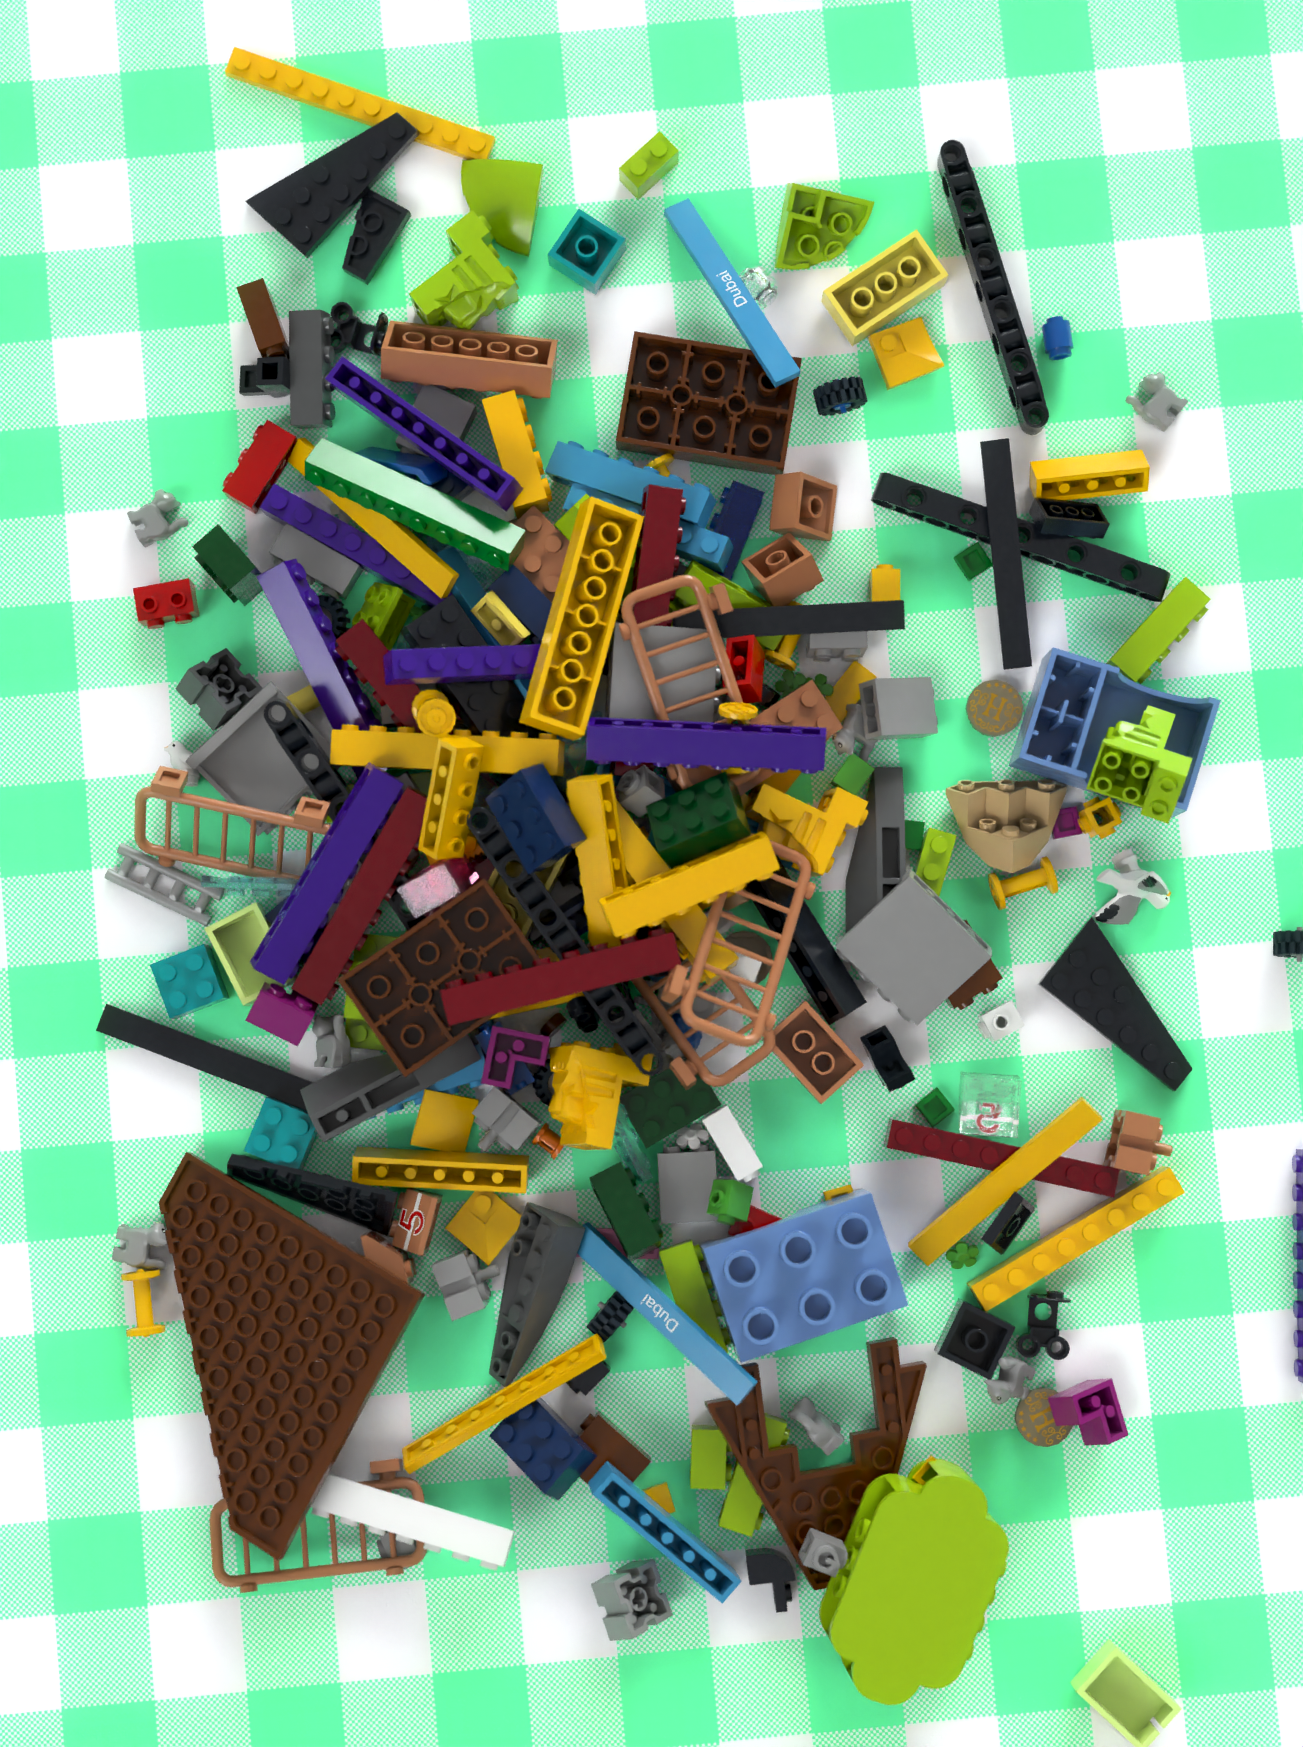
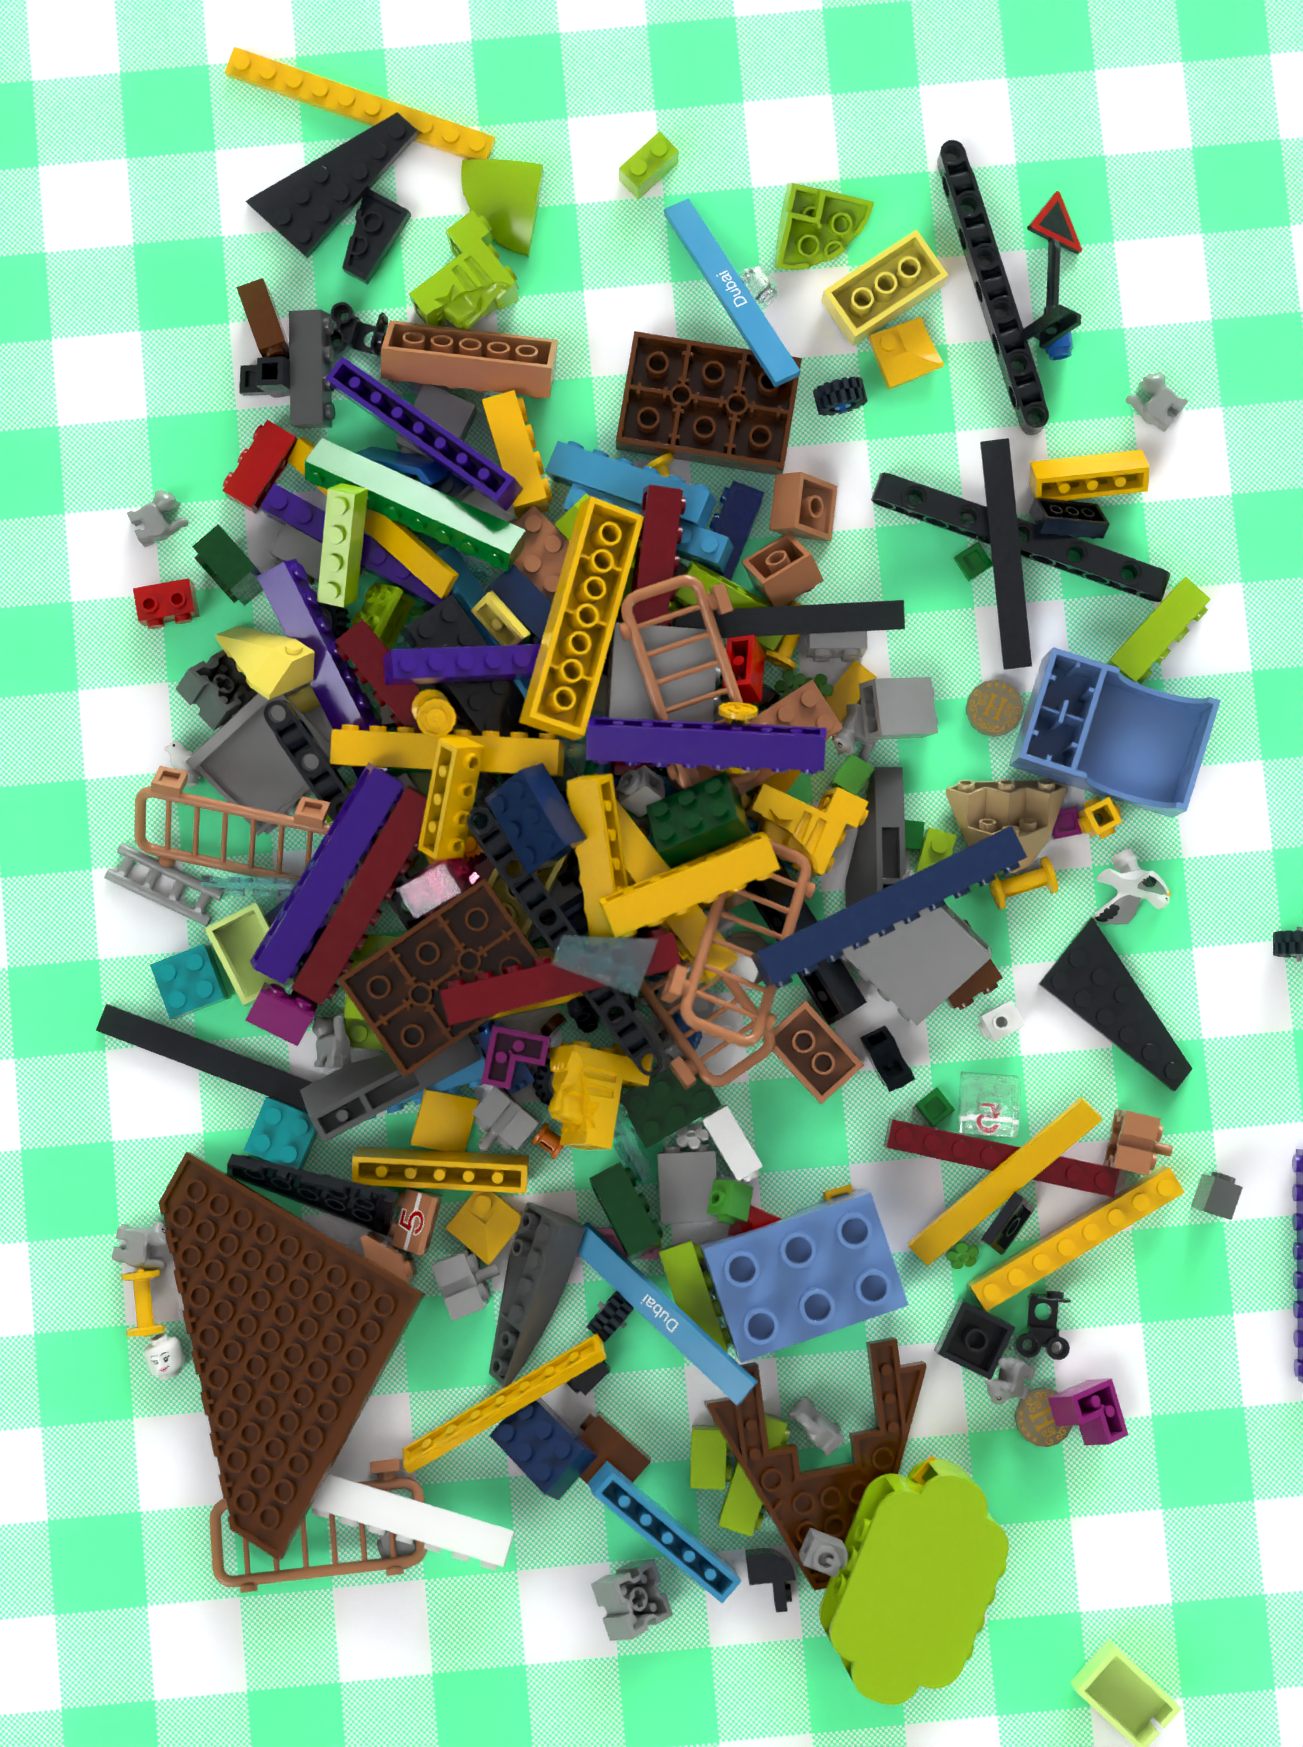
teal brick [548,208,626,295] -> none
yellow tile [642,1482,676,1514] -> none
yellow brick [869,564,900,602] -> none
lime brick [1086,705,1192,824] -> none
none -> white head [143,1333,186,1380]
none -> light yellow wedge [216,626,315,700]
none -> lime brick [317,483,368,608]
none -> clear light blue wing [552,936,658,996]
none -> dark blue brick [750,826,1027,989]
none -> black piece [1022,191,1082,349]
none -> dark grey brick [1191,1171,1243,1220]

